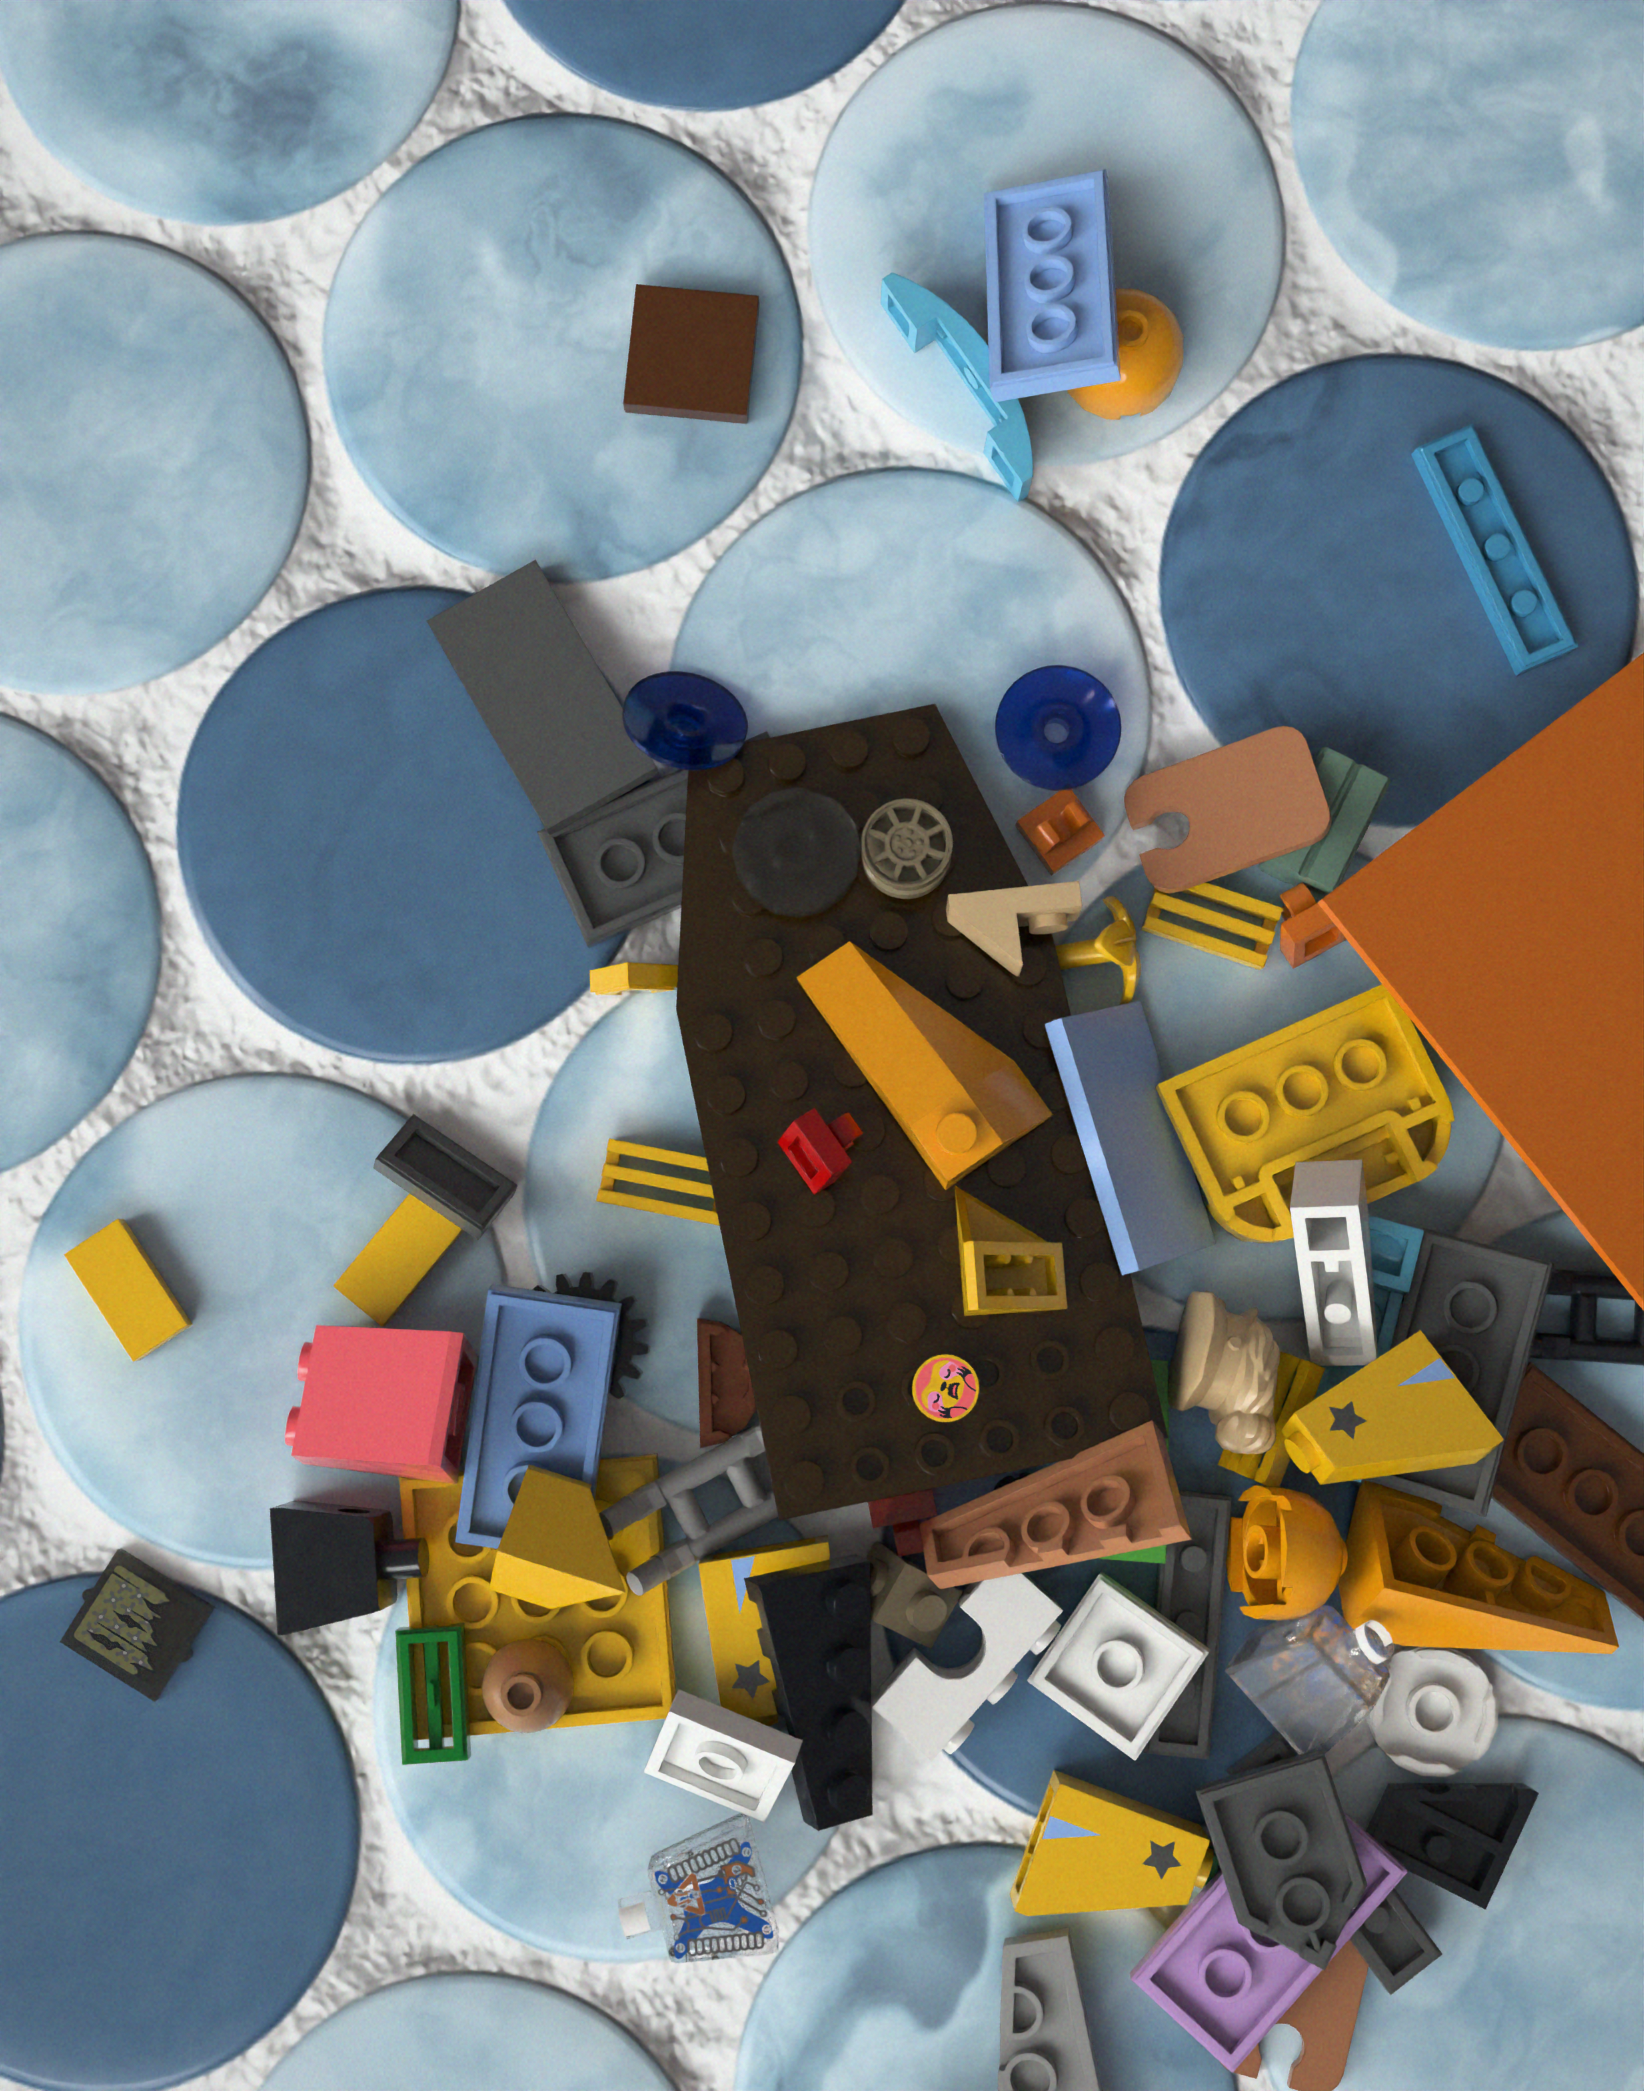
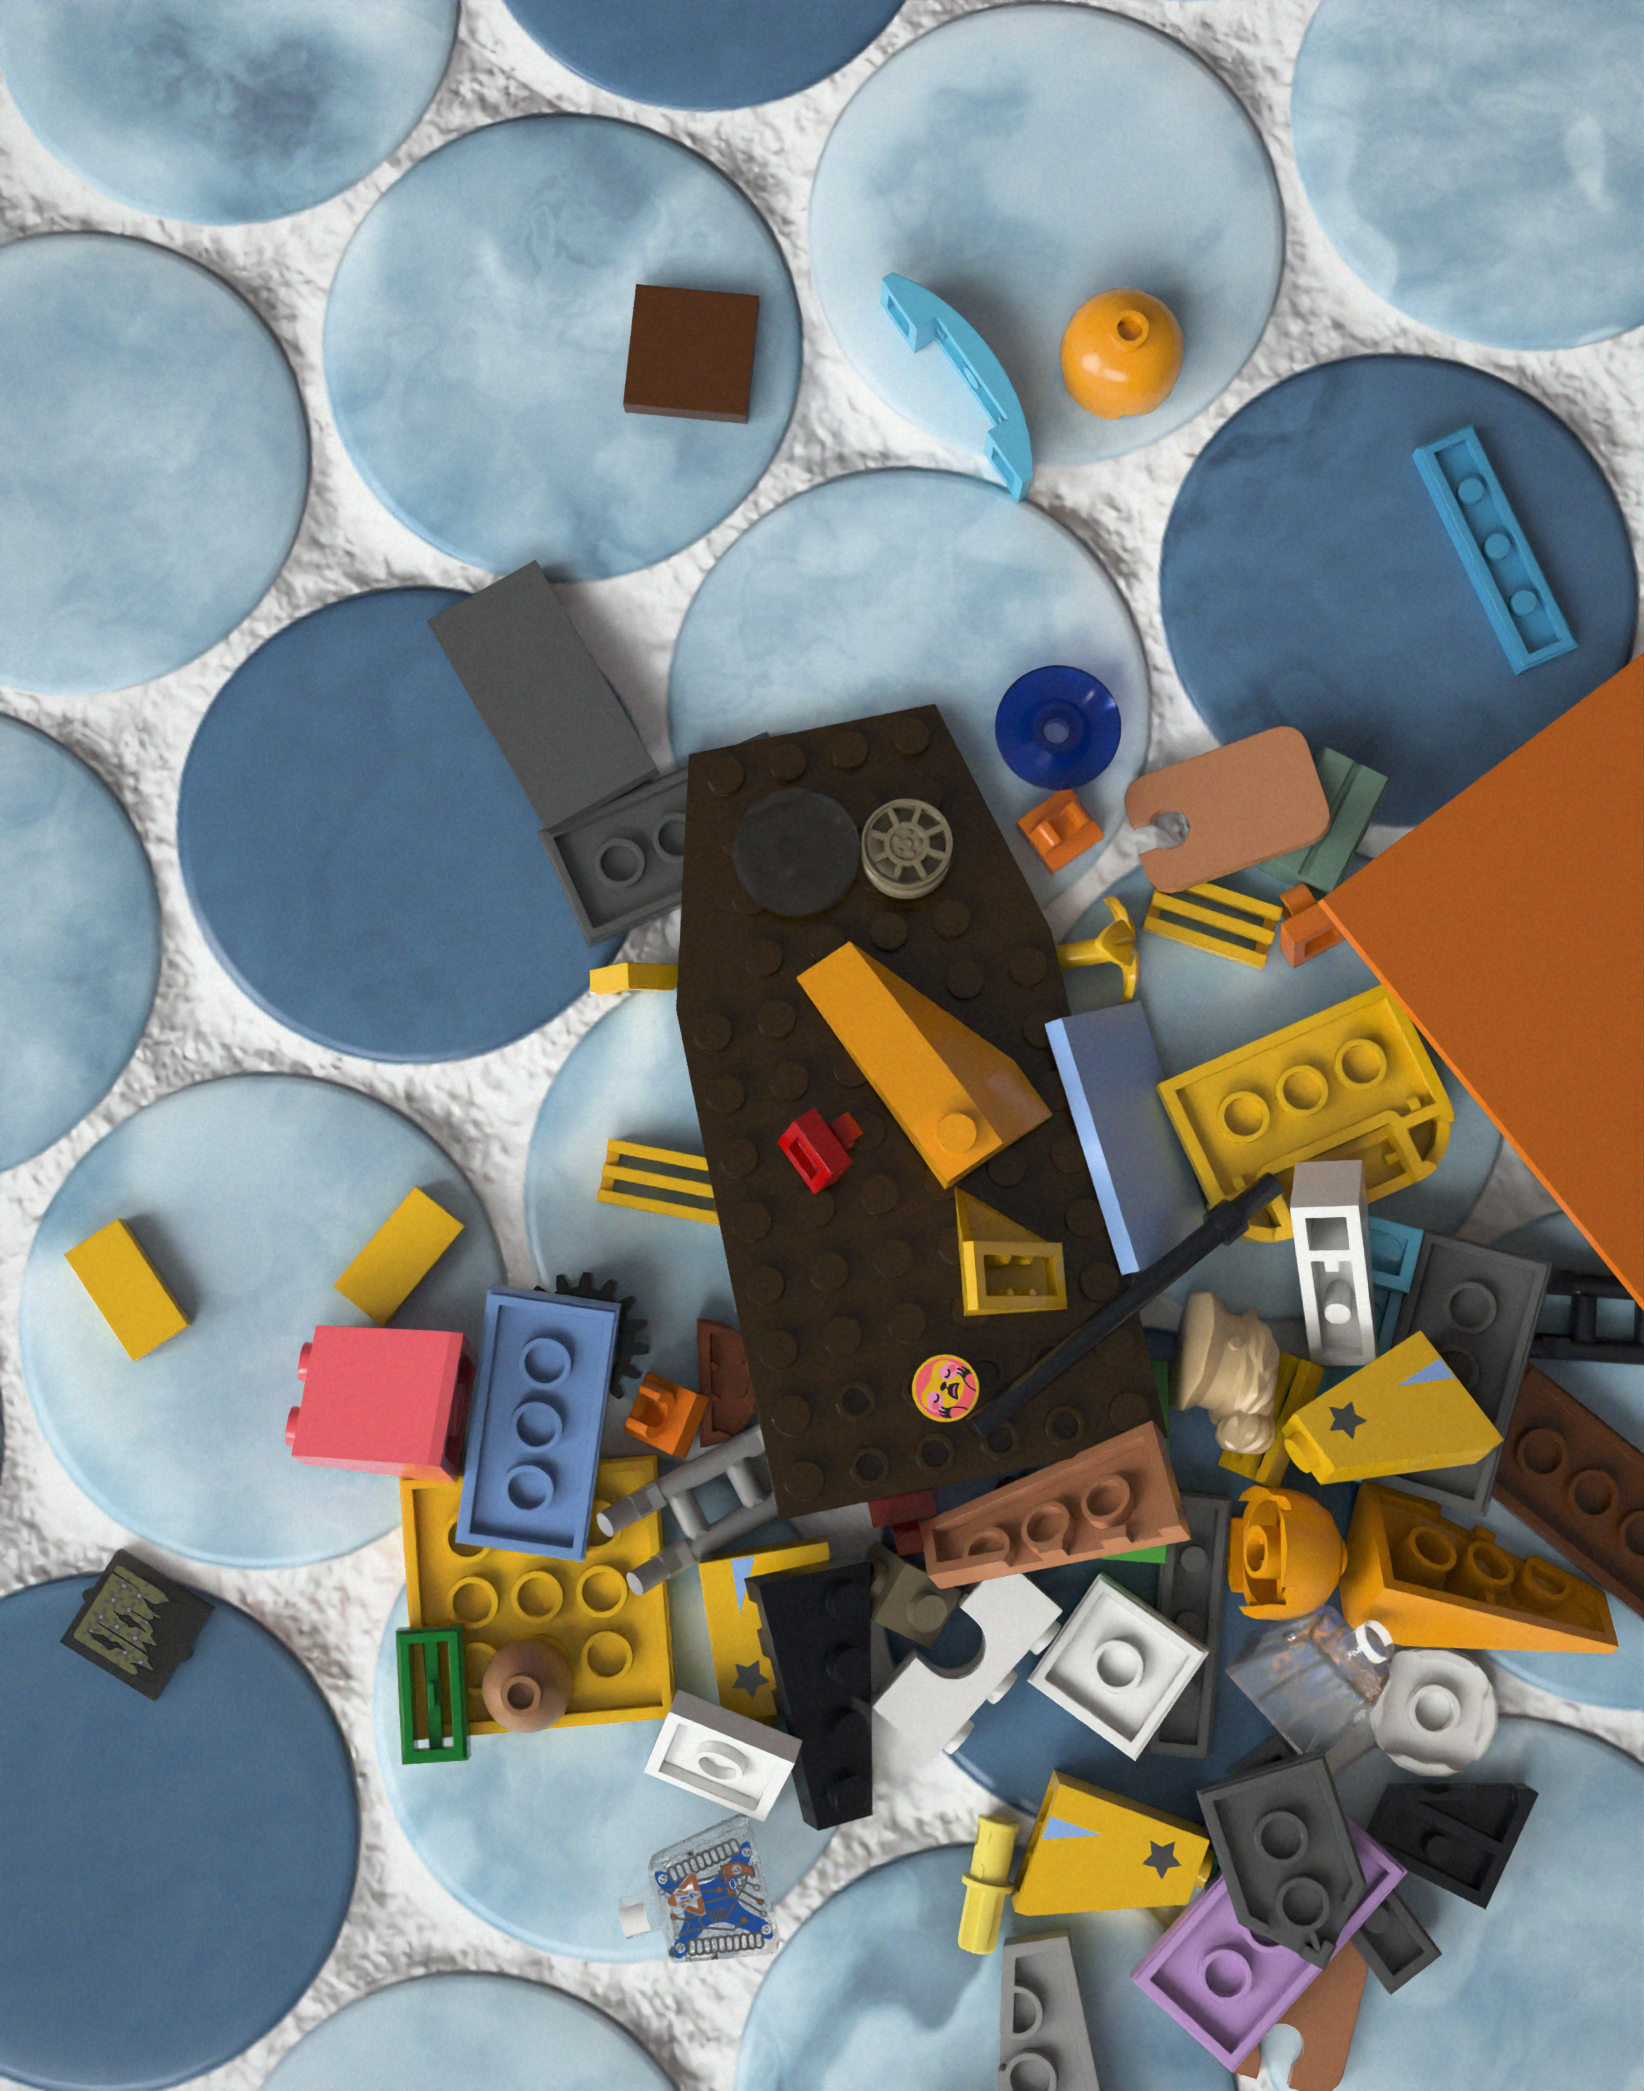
black torso [270,1501,429,1635] -> none
dark grey tile [373,1114,518,1240] -> none
yellow slope [489,1464,626,1609] -> none
clear blue dish [622,671,748,770] -> none
tan slope [946,881,1082,976] -> none
light blue tile [984,169,1121,402] -> none
none -> orange tile [623,1372,710,1458]
none -> light yellow axle [957,1814,1020,1955]
none -> black bar [966,1172,1284,1440]

